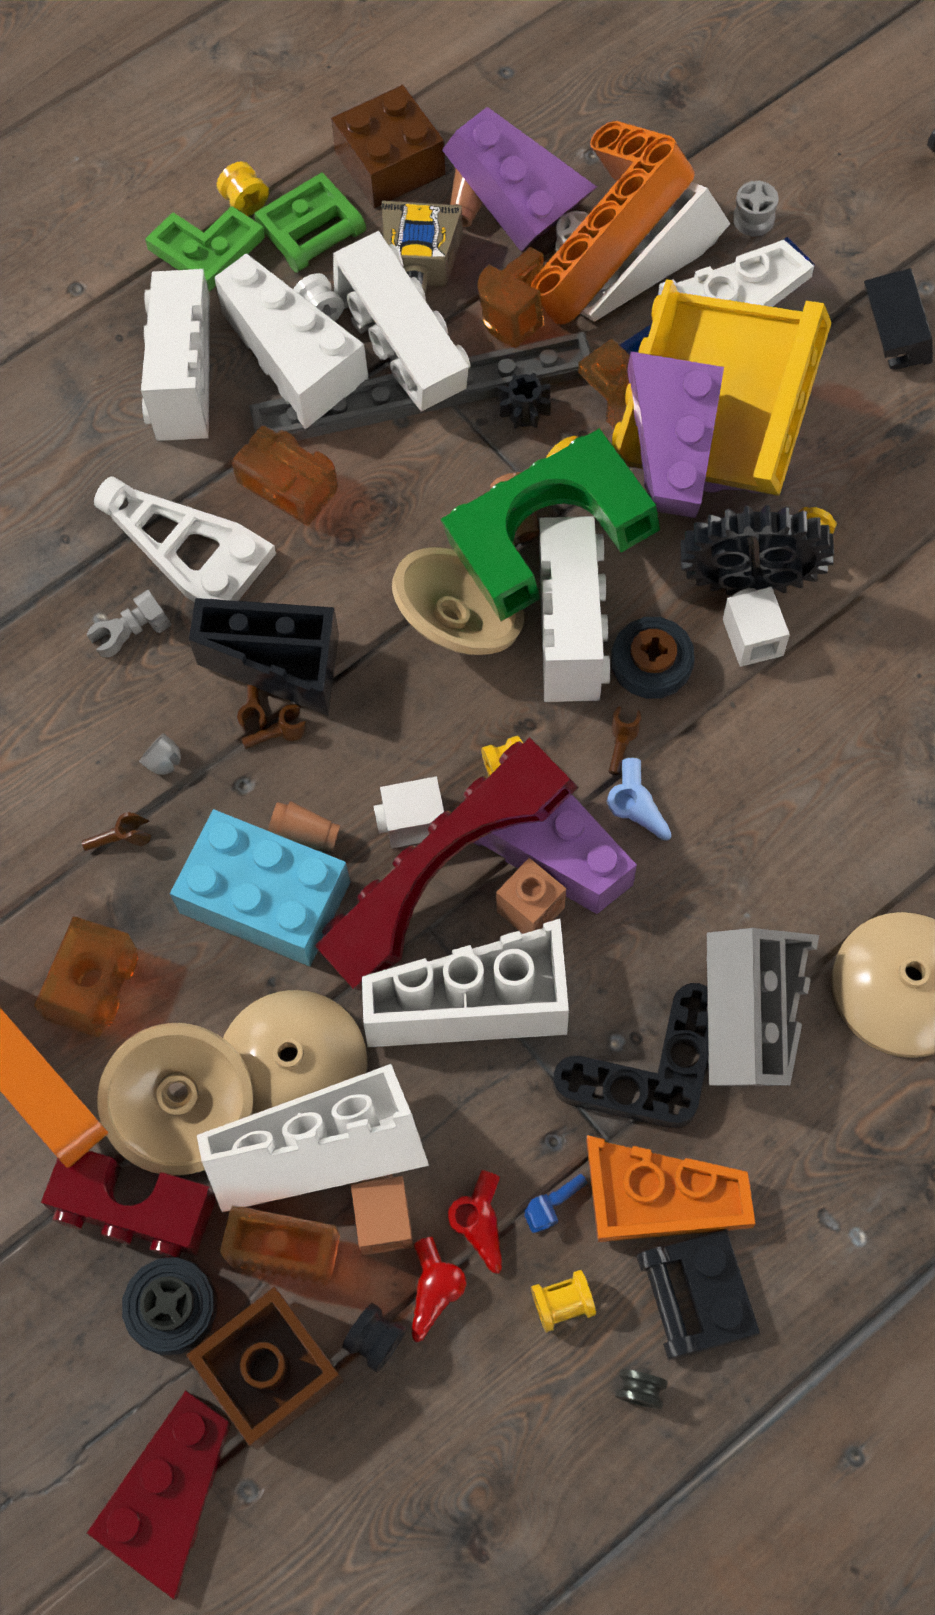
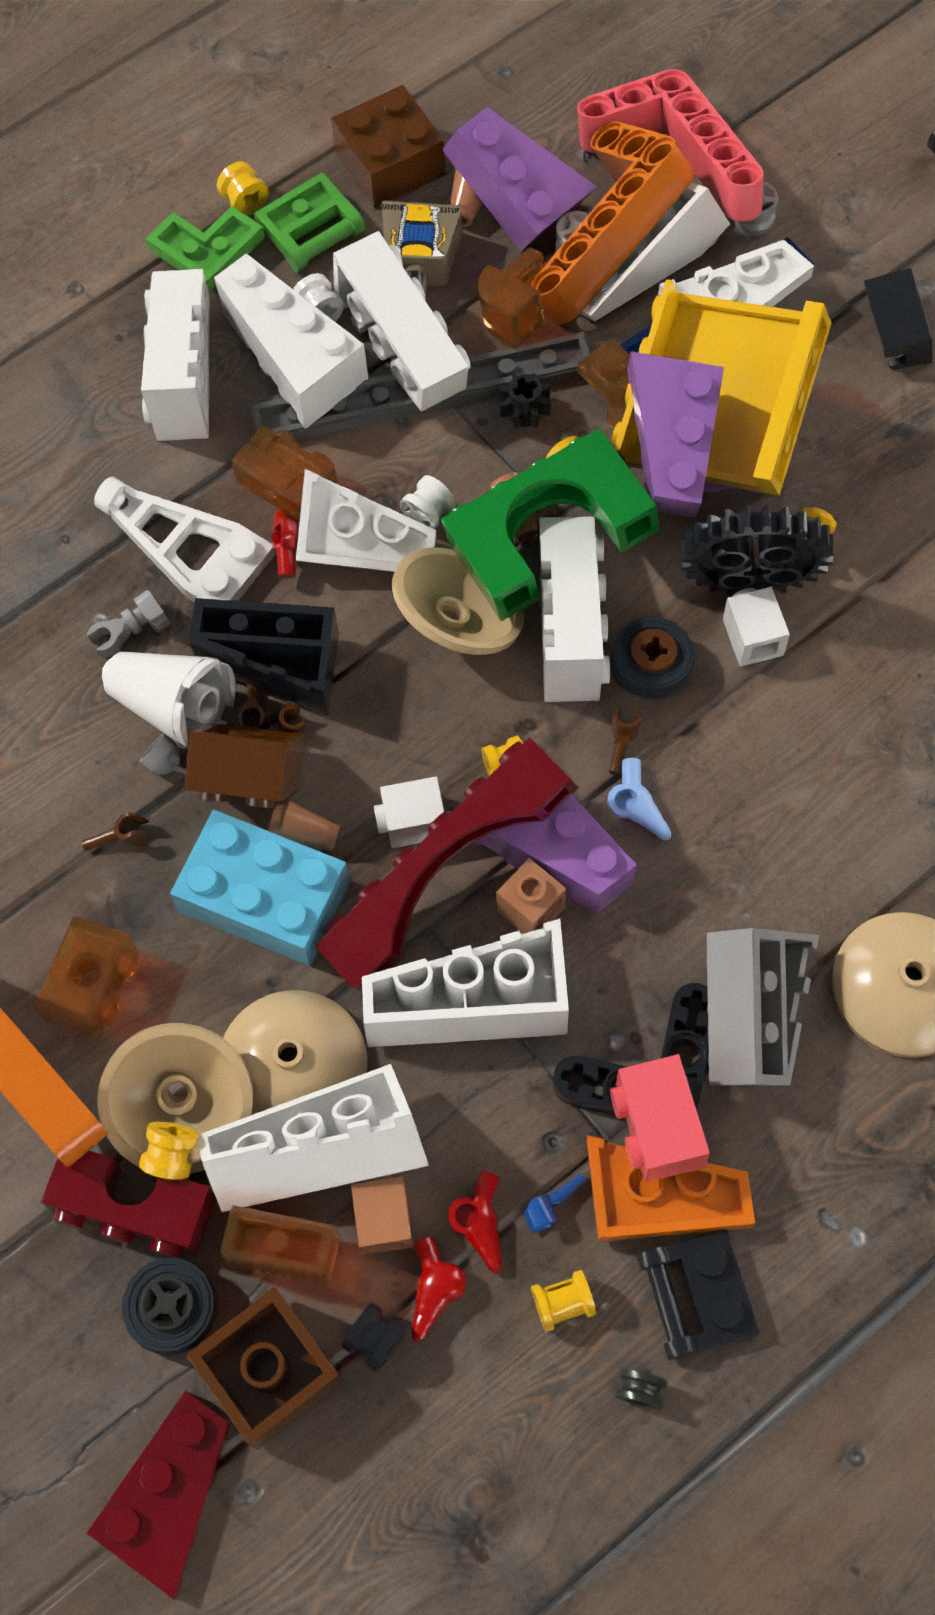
none -> white cone [102,651,236,748]
none -> yellow wheel [139,1122,199,1180]
none -> reddish brown brick [184,723,304,808]
none -> red animal [271,509,299,579]
none -> white wing [296,469,436,572]
none -> white wheel [399,475,456,529]
none -> coral beam [577,70,764,222]
none -> coral brick [610,1054,710,1183]

